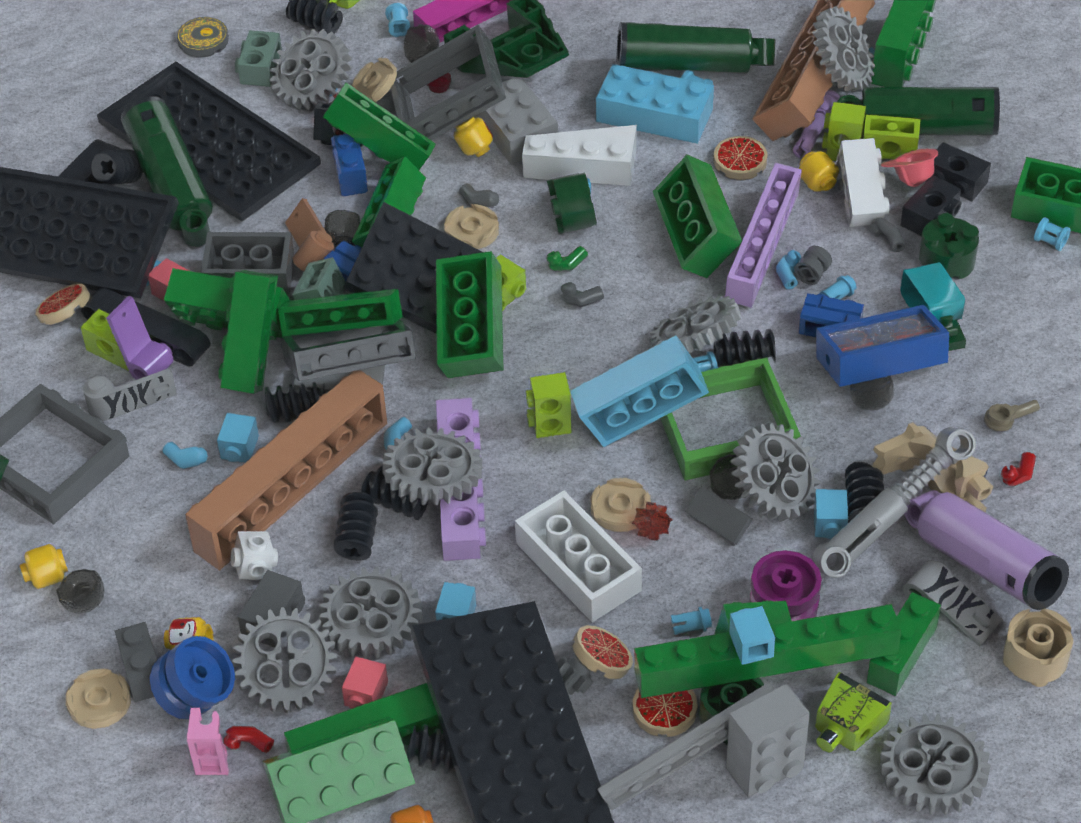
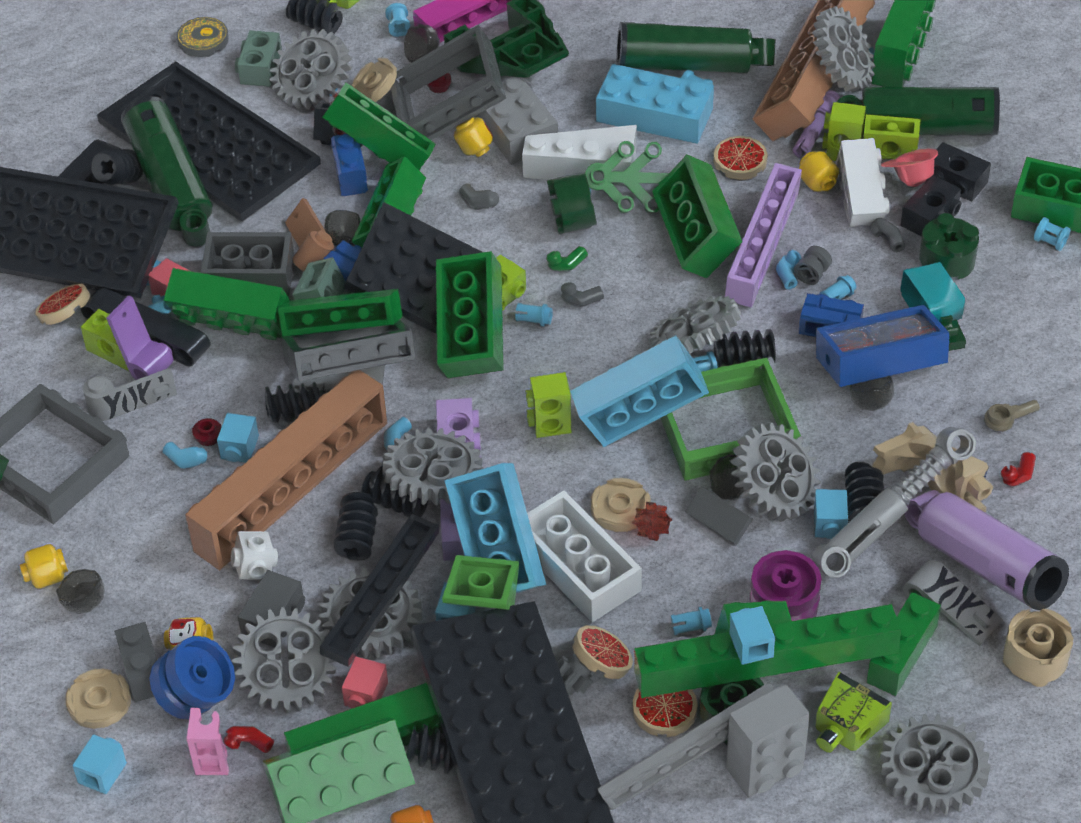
green brick [218,270,278,394] -> none
tan tile [444,204,499,249] -> none
none -> medium azure brick [72,734,127,794]
none -> medium azure arm [148,295,171,315]
none -> dark red plate [192,418,222,446]
none -> black plate [320,514,439,667]
none -> bright green slope [442,555,519,610]
none -> medium azure brick [444,463,547,593]
none -> medium azure pin [515,303,553,327]
none -> green plant [585,141,669,214]

